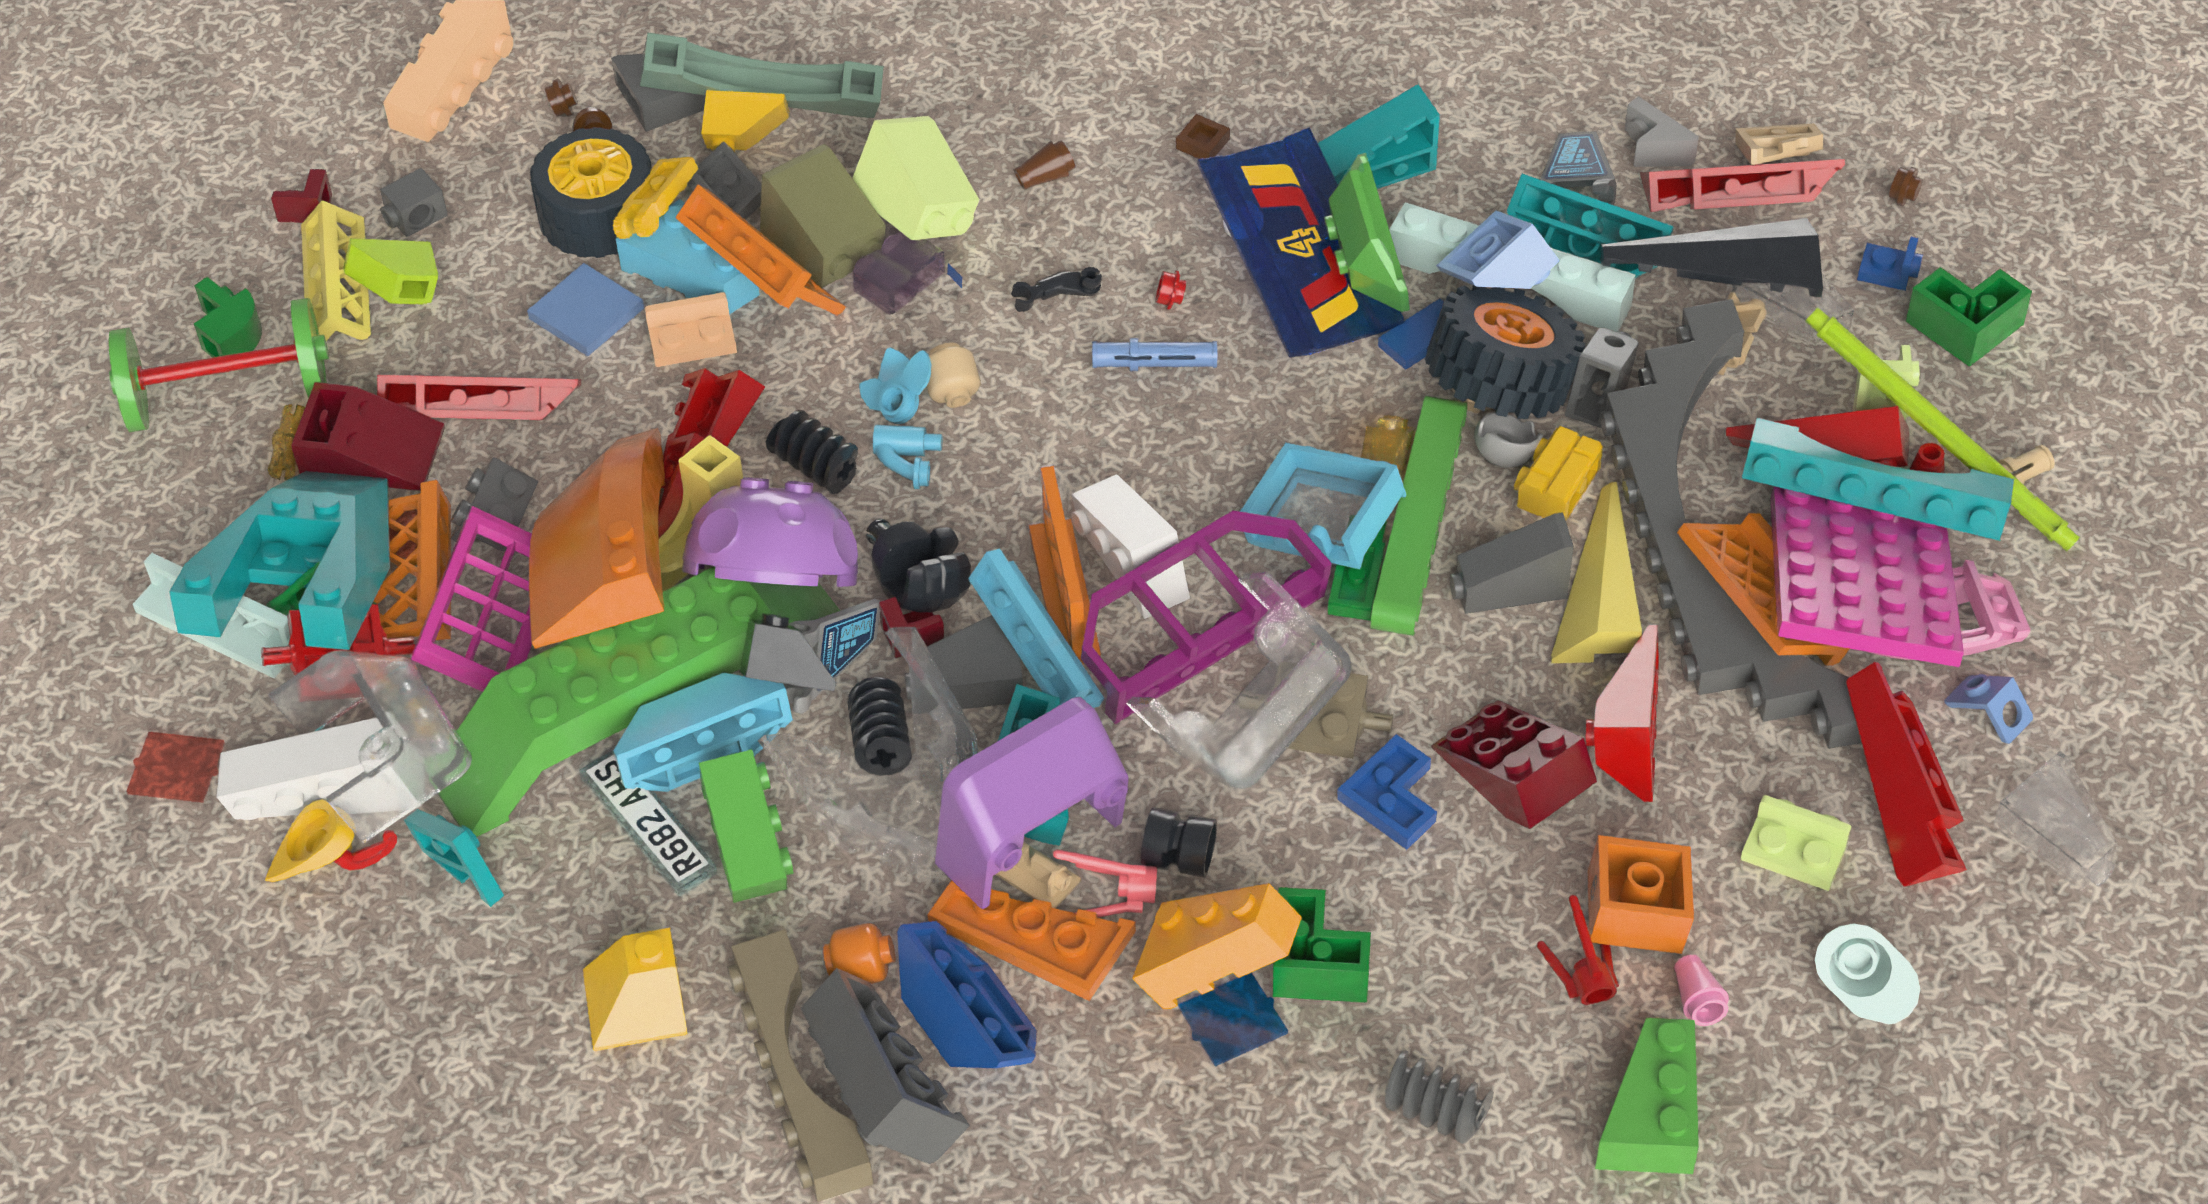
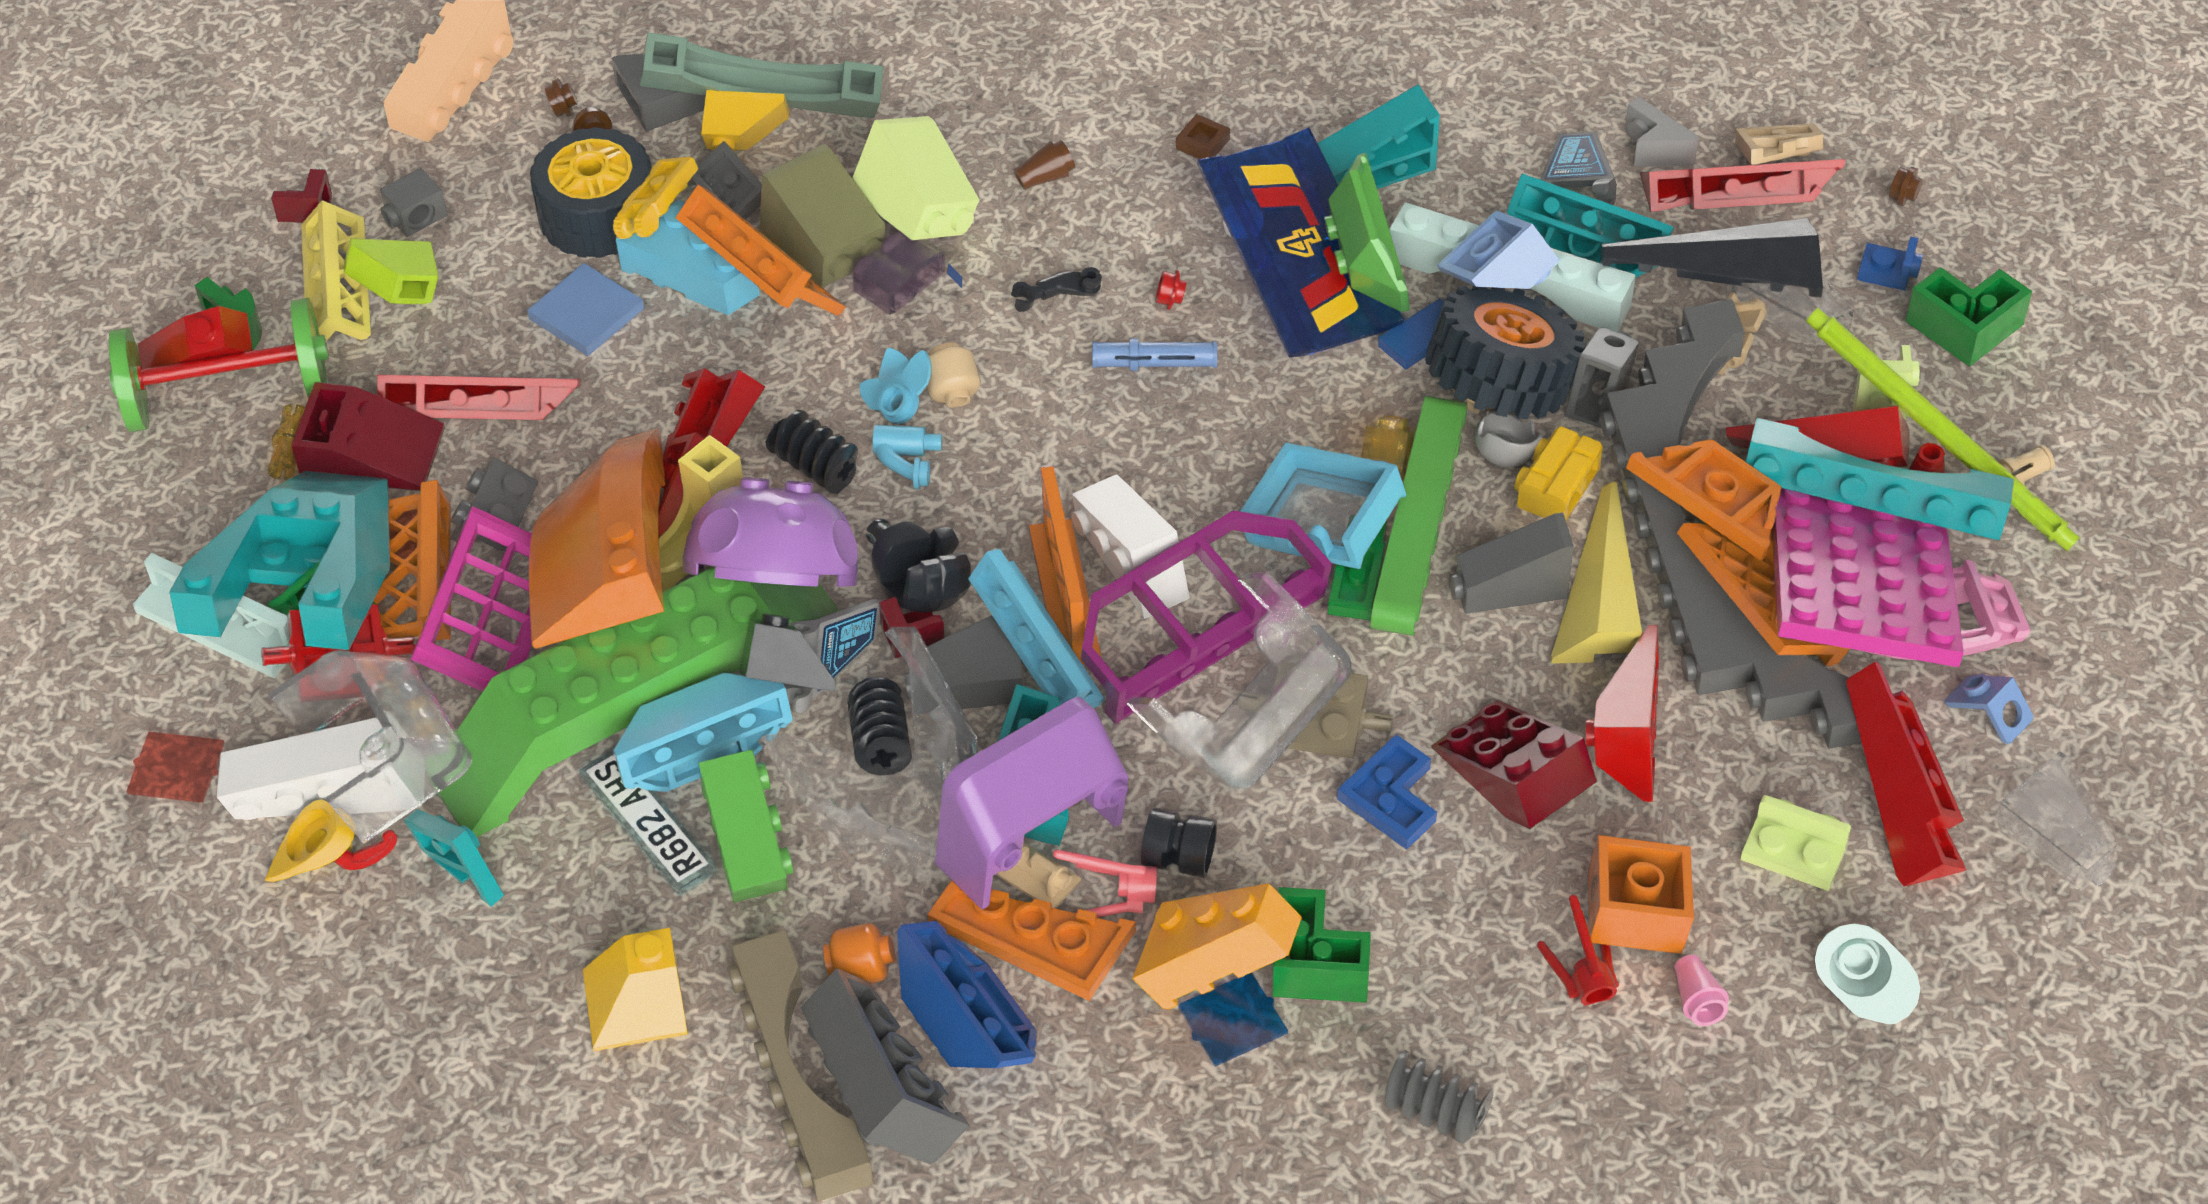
light nougat bracket [645,292,737,367] -> none
bright green wedge [1595,1018,1699,1174] -> none
none -> red slope [138,306,253,369]
none -> orange wing [1626,439,1782,561]

